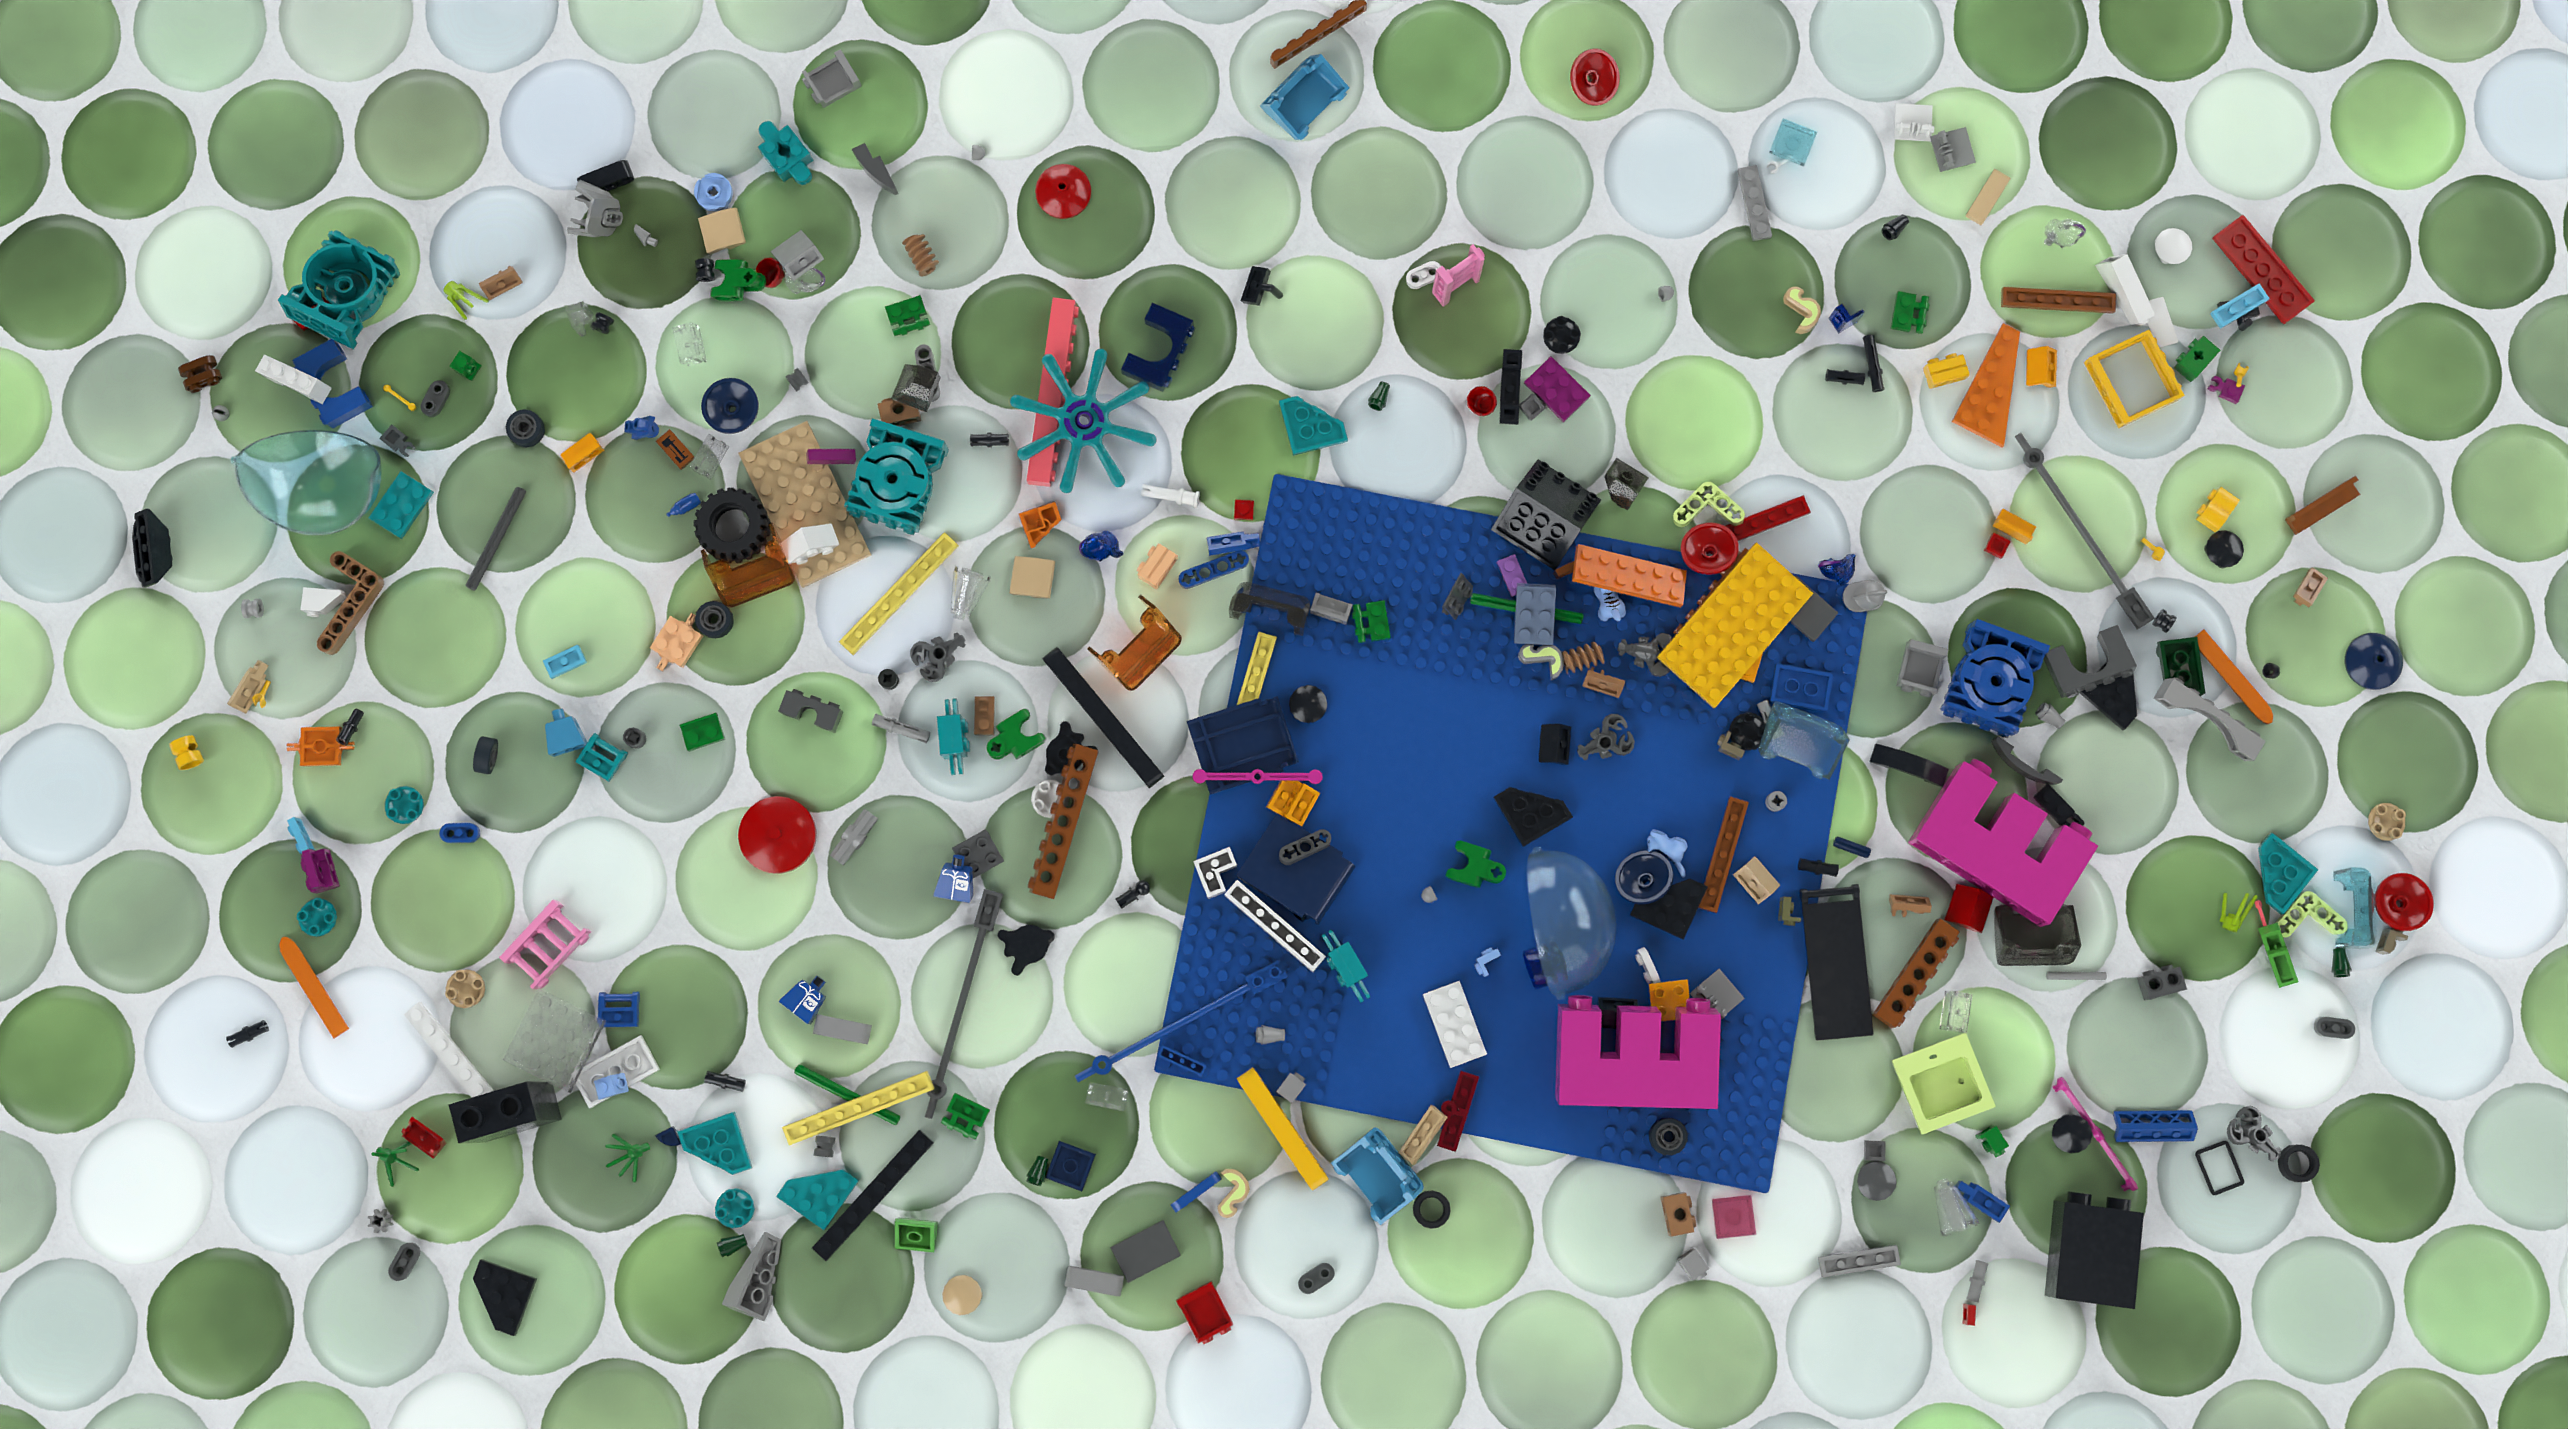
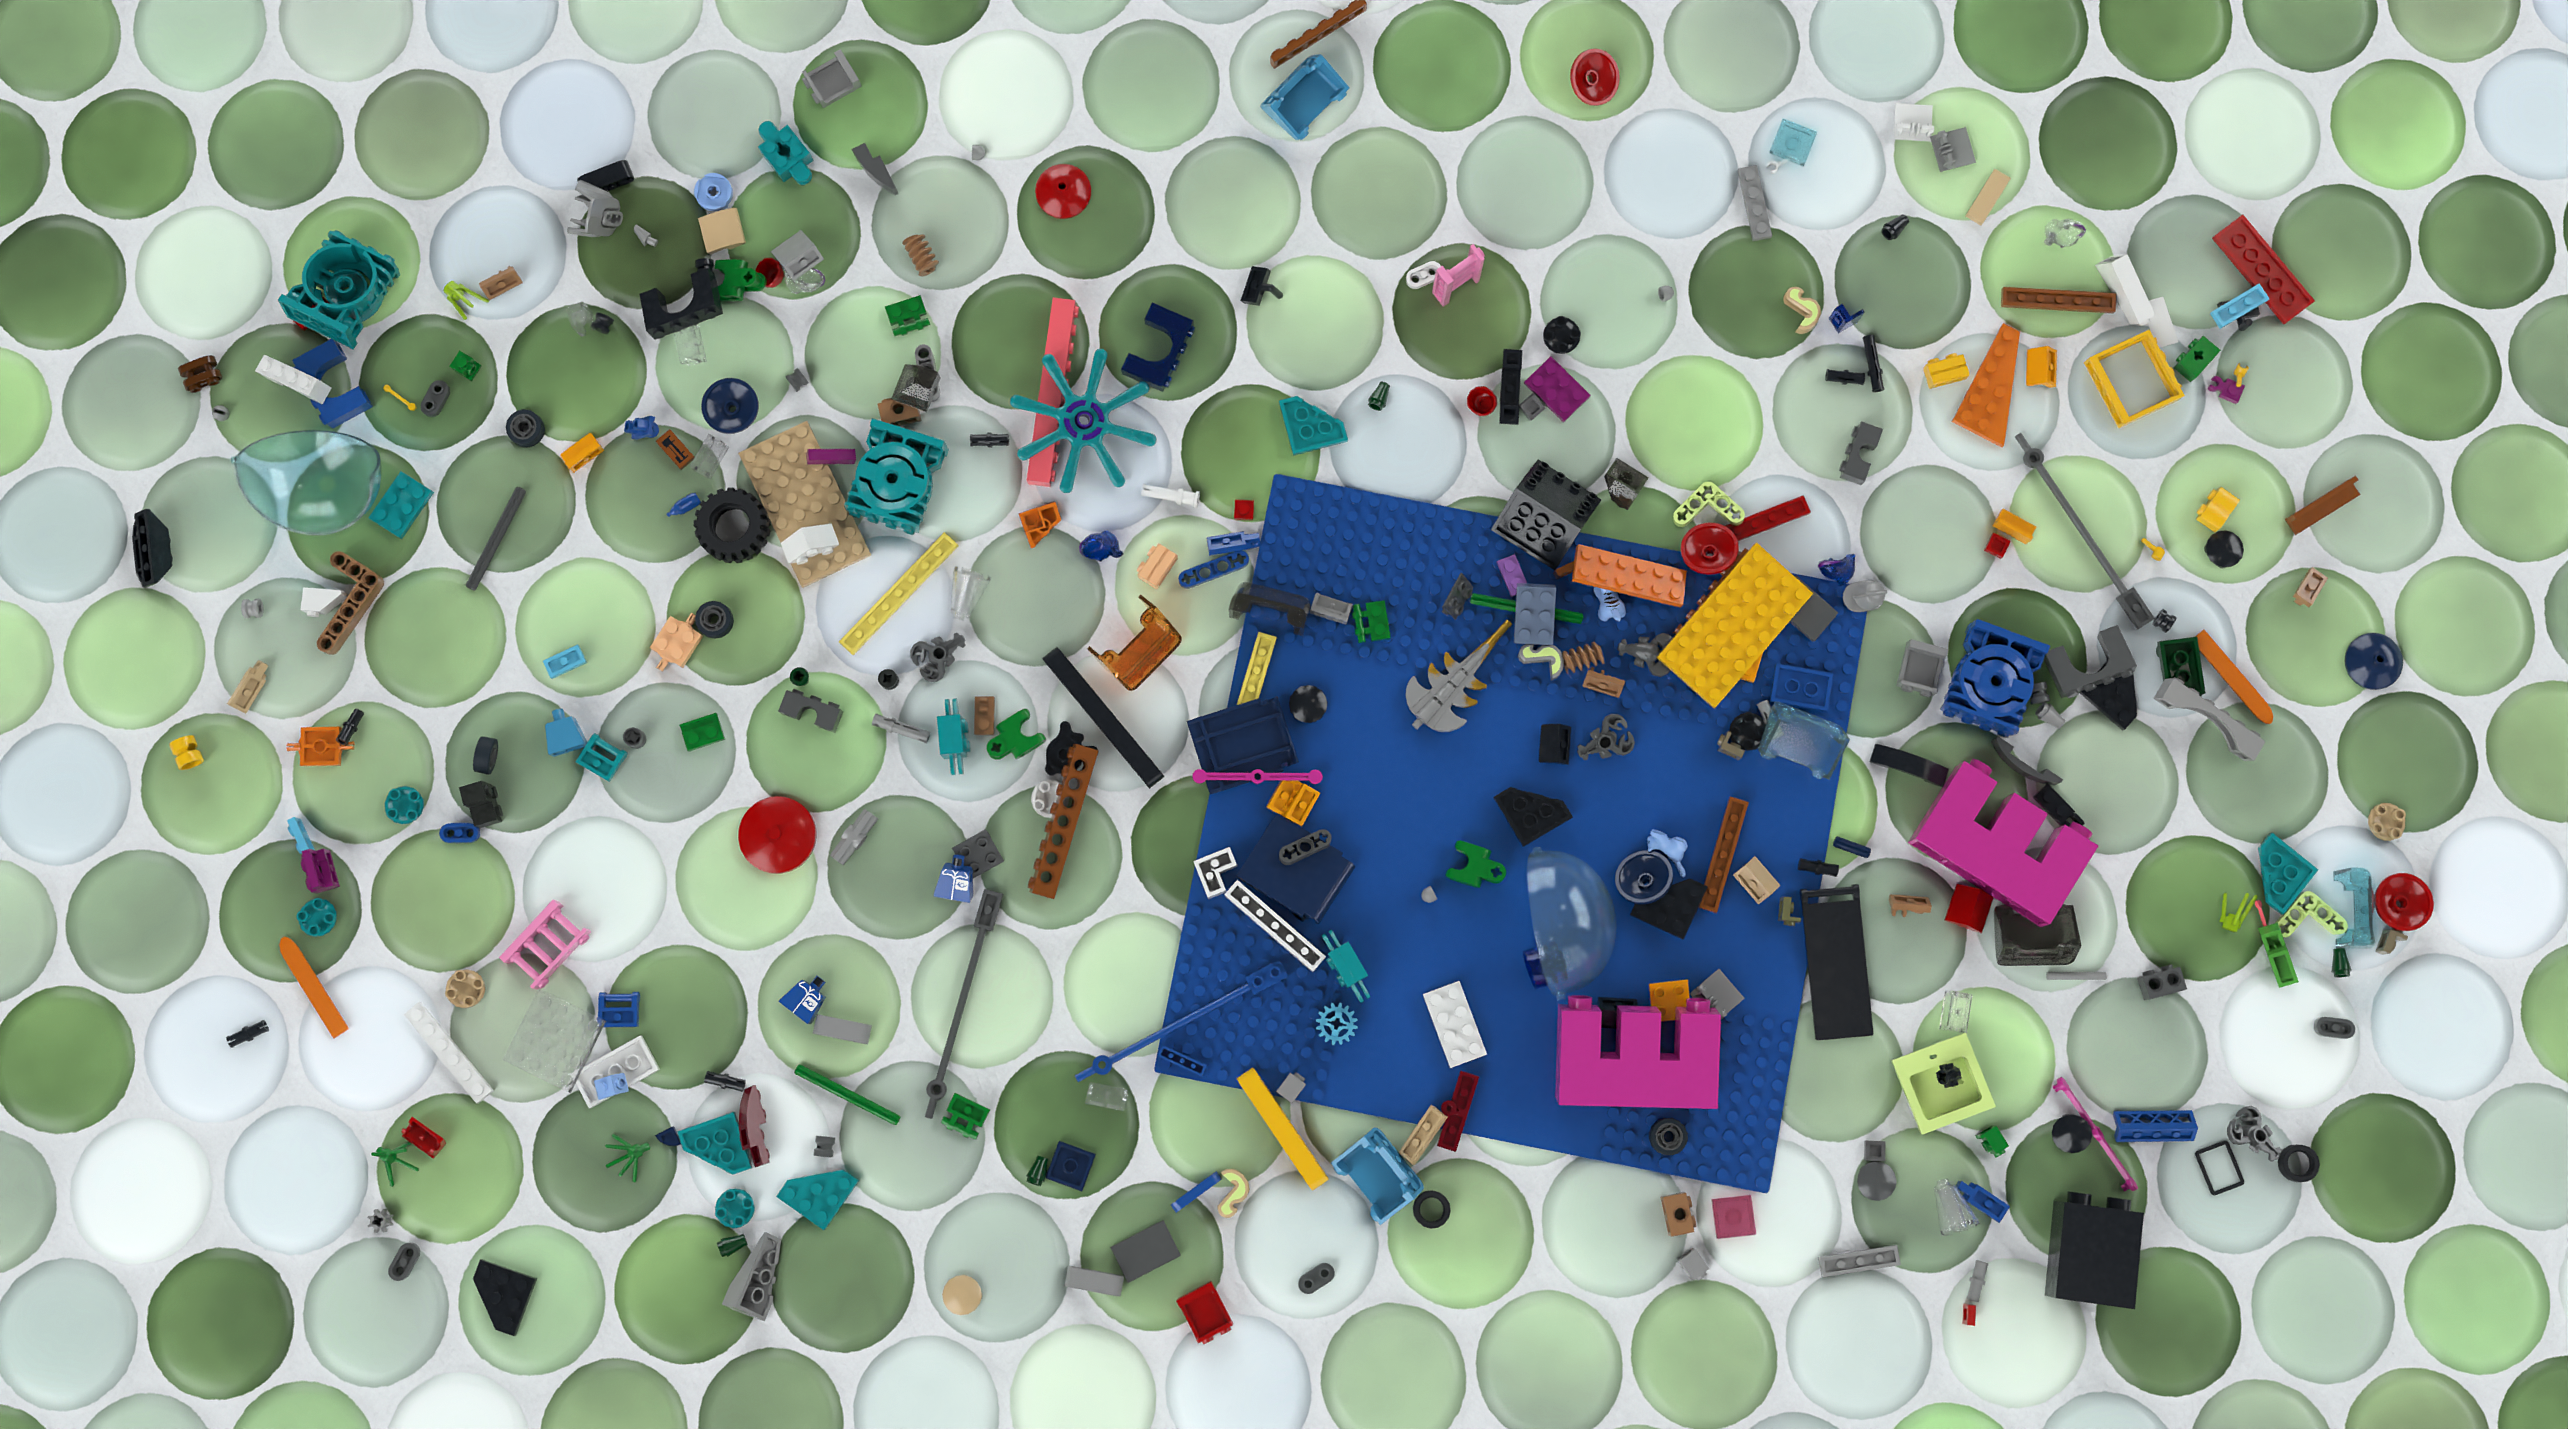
yellow hand [252,680,271,708] -> none
dark grey plate [379,424,416,457] -> none
black brick [448,1081,562,1144] -> none
clear orange windscreen [701,523,795,607] -> none
light yellow tile [782,1070,935,1146] -> none
black plate [812,1130,934,1261] -> none
bright green slope [895,1217,938,1253] -> none
black tile [997,925,1055,976] -> none
tan slope [1009,556,1055,599] -> none
black pin [1115,880,1150,909] -> none
light grey cone [1256,1025,1285,1045] -> none
light blue bracket [1474,947,1501,977] -> none
white plate [1635,947,1661,984] -> none
light grey wheel [1765,791,1787,812] -> none
dark orange brick [1872,918,1960,1028] -> none
green plate [1890,291,1930,334] -> none
white dish [2155,228,2192,264] -> none
black hinge [2262,663,2280,679] -> none
none -> pearl dark grey brick [459,781,503,828]
none -> black arch [639,268,723,340]
none -> slope [739,1085,770,1168]
none -> dark green cone [790,667,809,686]
none -> medium azure gear [1316,1003,1358,1045]
none -> light grey animal [1406,620,1512,732]
none -> dark grey arch [1839,421,1883,485]
none -> black gear [1936,1063,1962,1088]
none -> dark grey wheel [2030,682,2050,705]

